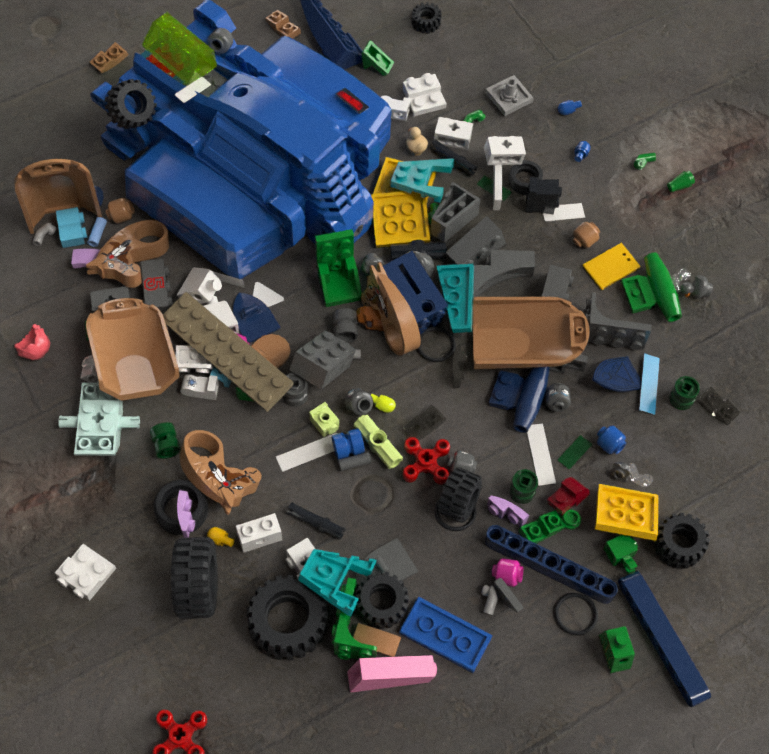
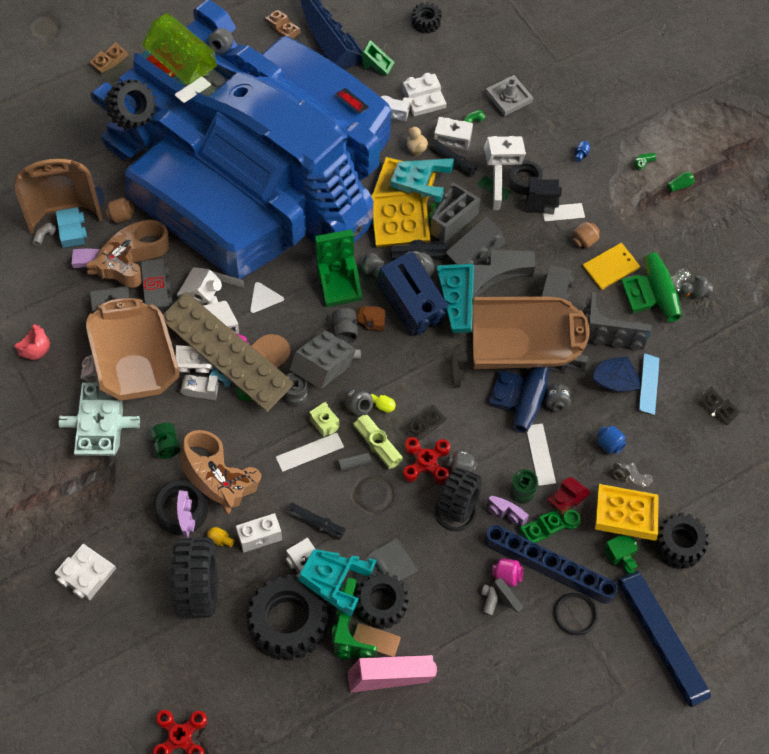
light blue hinge [87,217,107,247] -> none
dark blue shield [233,293,281,343] -> none
blue wheel [331,428,365,460] -> none
medium nougat animal [361,262,421,356] -> none
blue tile [399,597,493,673] -> none
black tyre [417,327,456,362] -> none
blue cylinder [558,100,582,115] -> none
dark green sticker [558,435,592,469] -> none
green torso [599,626,635,674] -> none
dark green wheel [669,376,700,410] -> none

